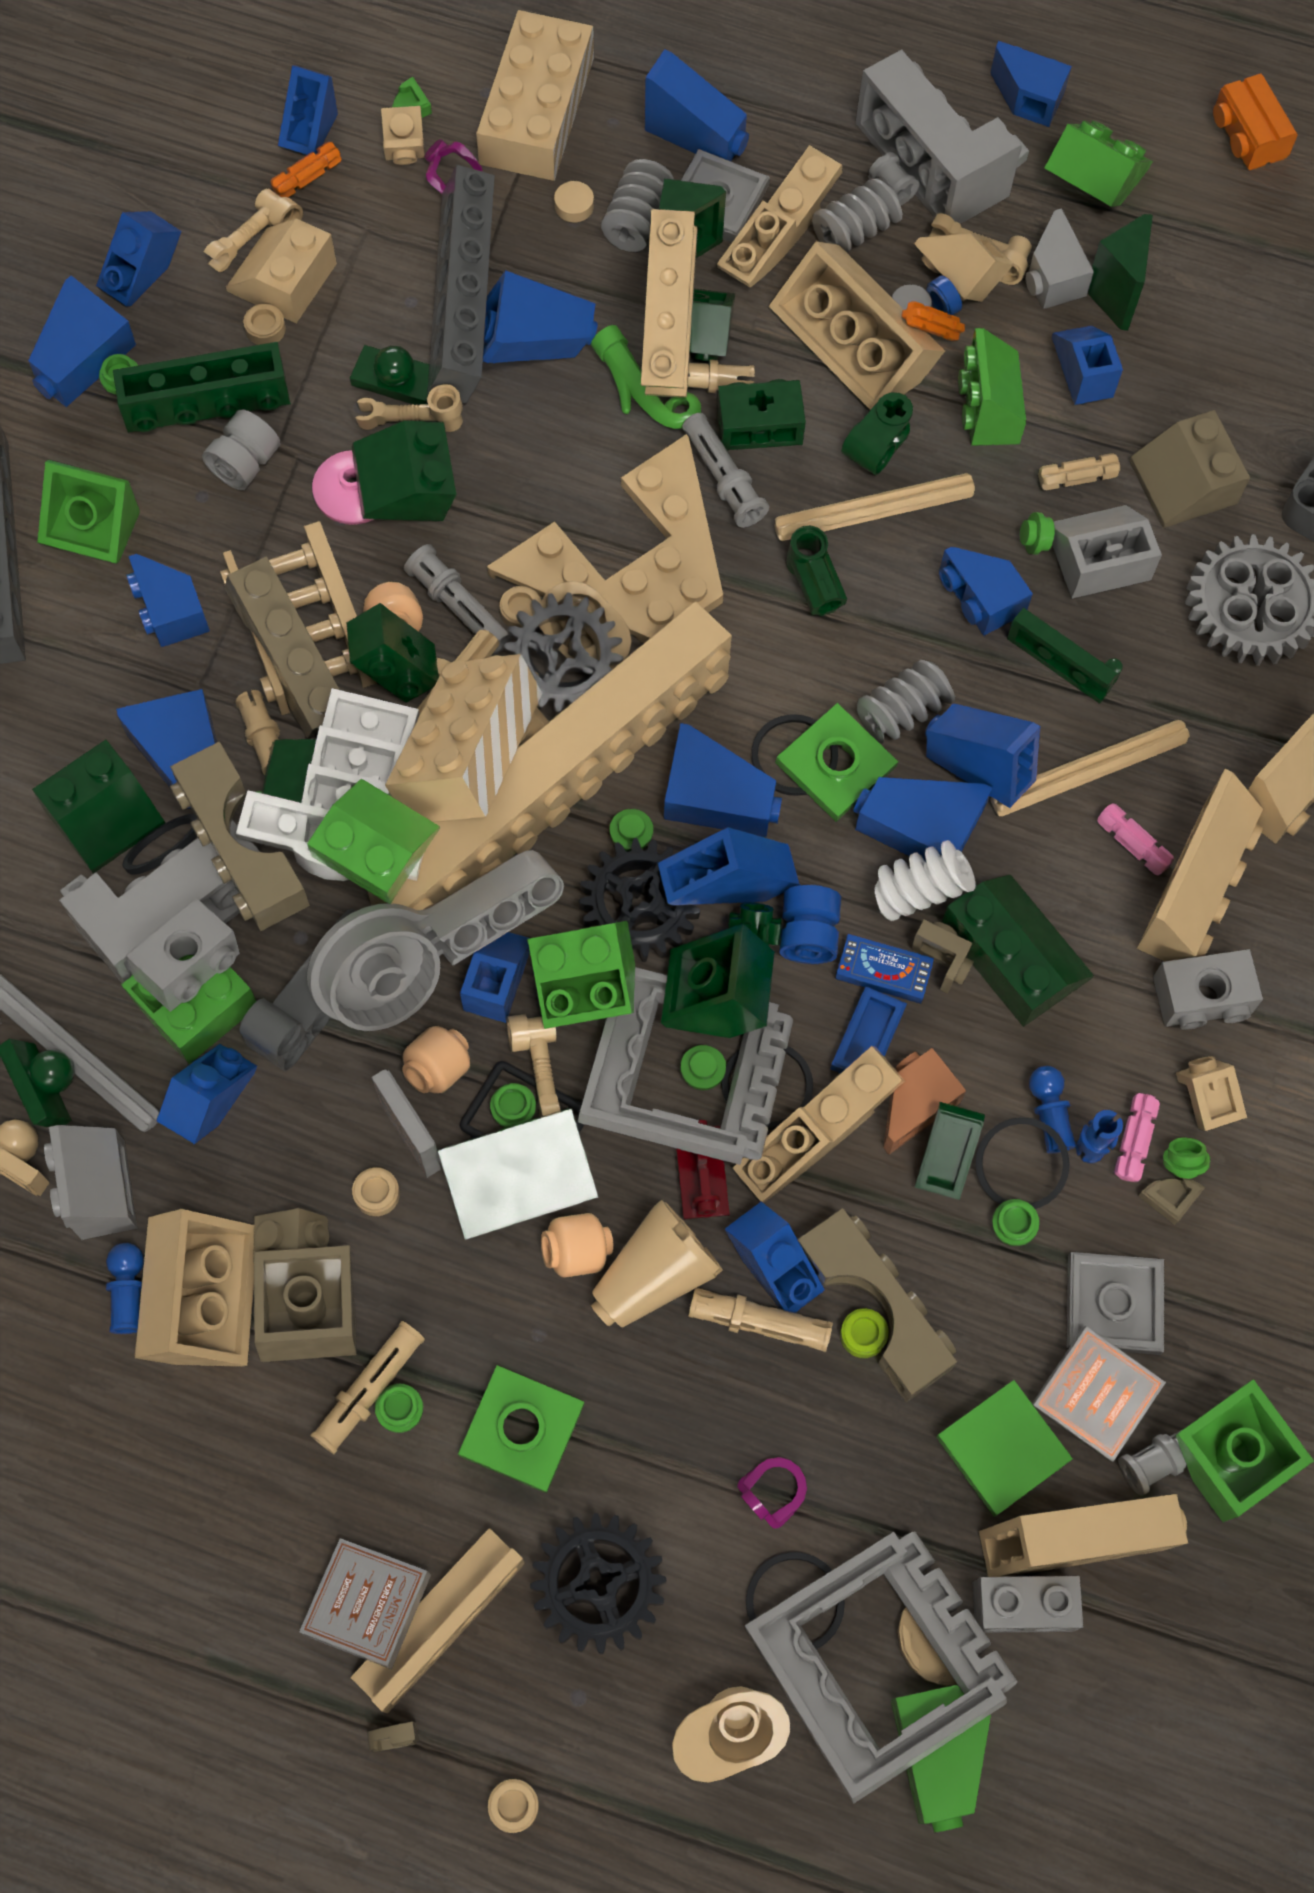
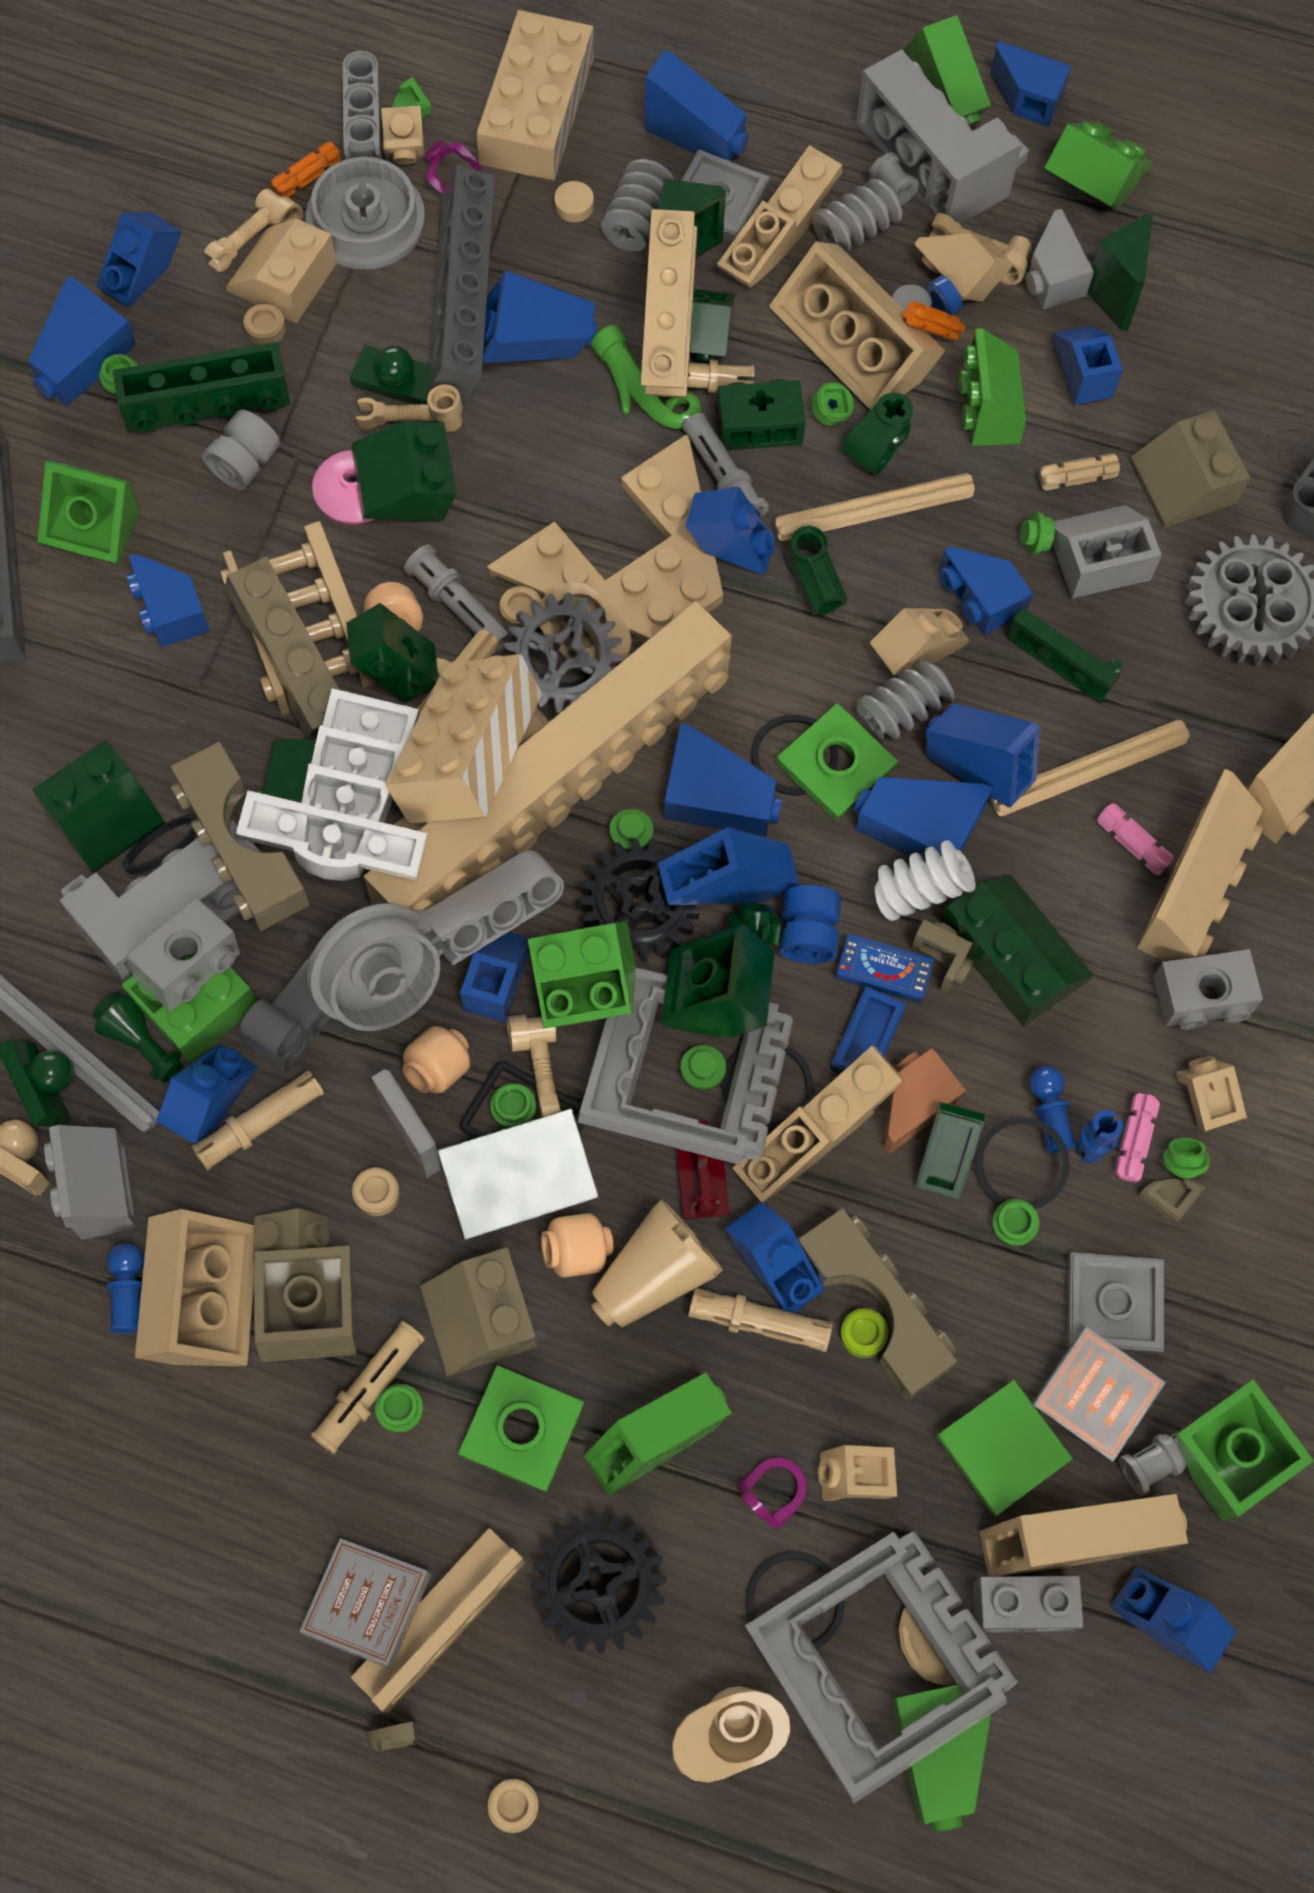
blue slope [116,689,217,809] -> none
tan pin [235,690,280,775] -> none
blue slope [278,65,338,155] -> none
bright green slope [307,778,440,904] -> none
orange brick [1213,73,1298,171] -> none
none -> dark green piece [93,992,183,1083]
none -> tan pin [191,1070,324,1171]
none -> light grey beam [306,50,425,269]
none -> dark tan slope [420,1247,538,1377]
none -> bright green slope [584,1373,732,1497]
none -> blue slope [685,487,775,574]
none -> bright green tile [811,382,854,426]
none -> tan bracket [818,1445,897,1501]
none -> tan slope [870,608,970,675]
none -> bright green slope [903,15,991,127]
none -> blue slope [1110,1567,1237,1673]

